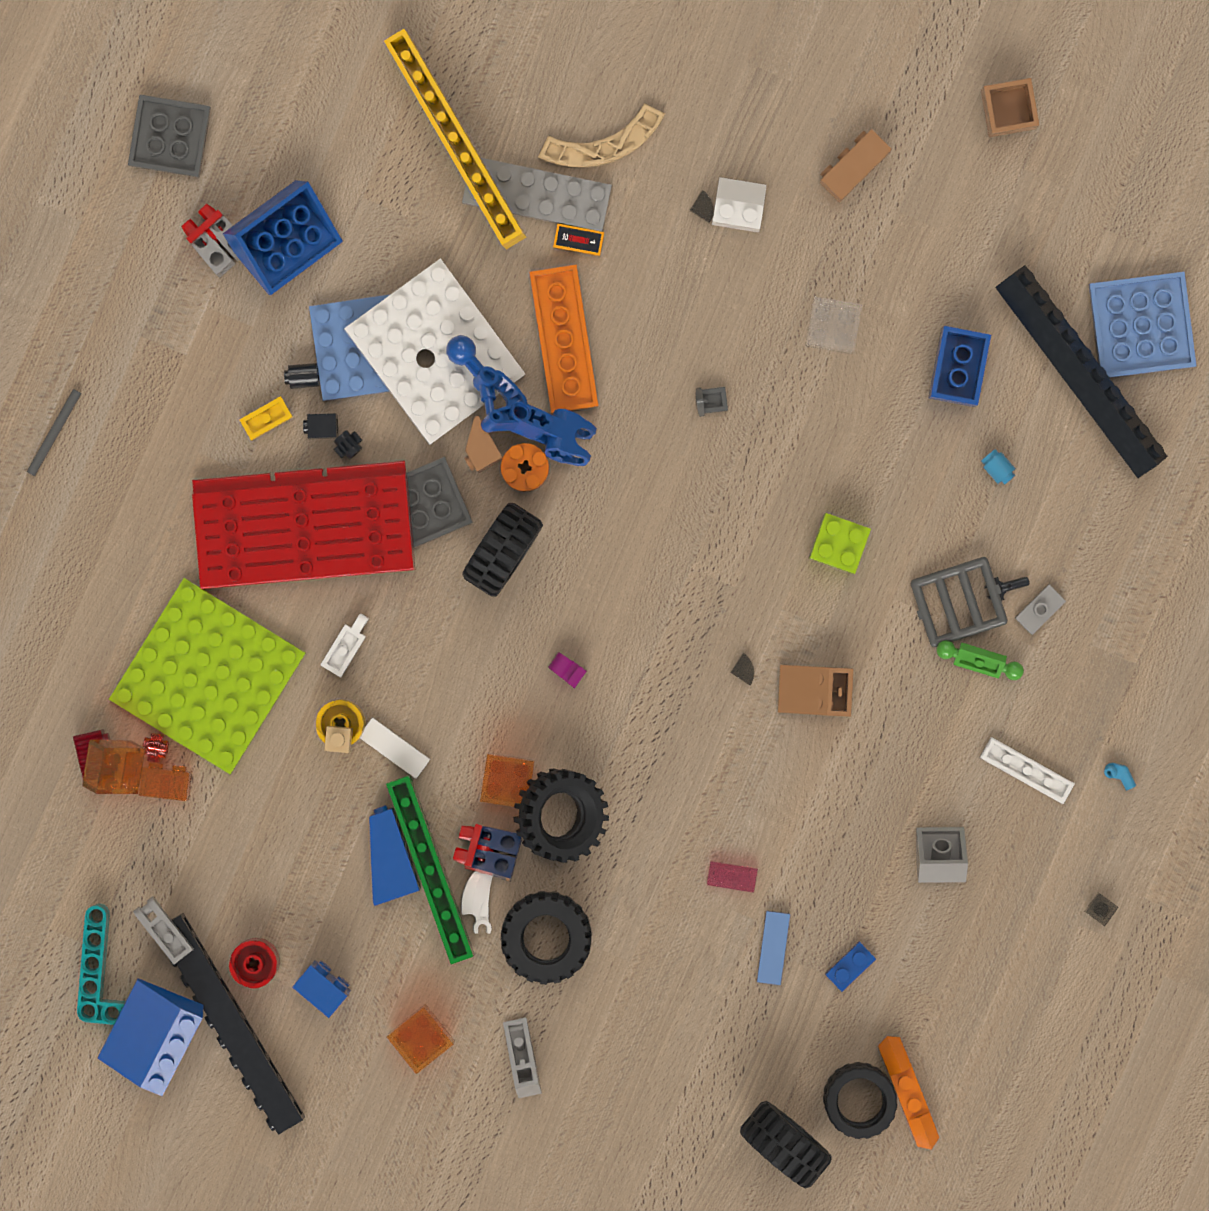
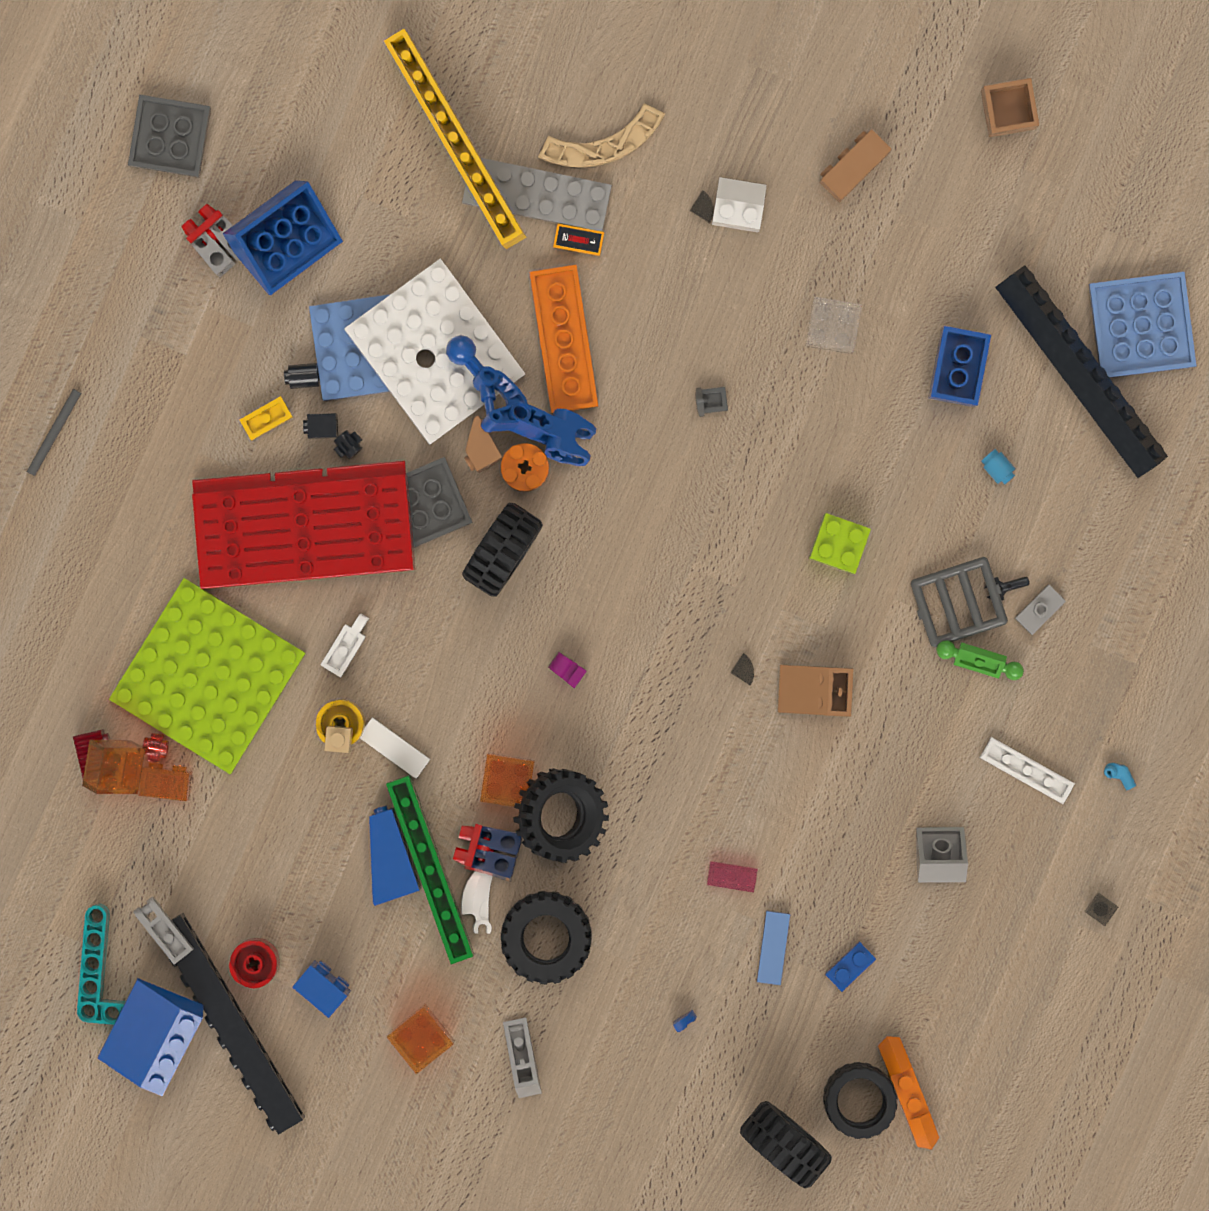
none -> blue tile [673,1010,697,1032]

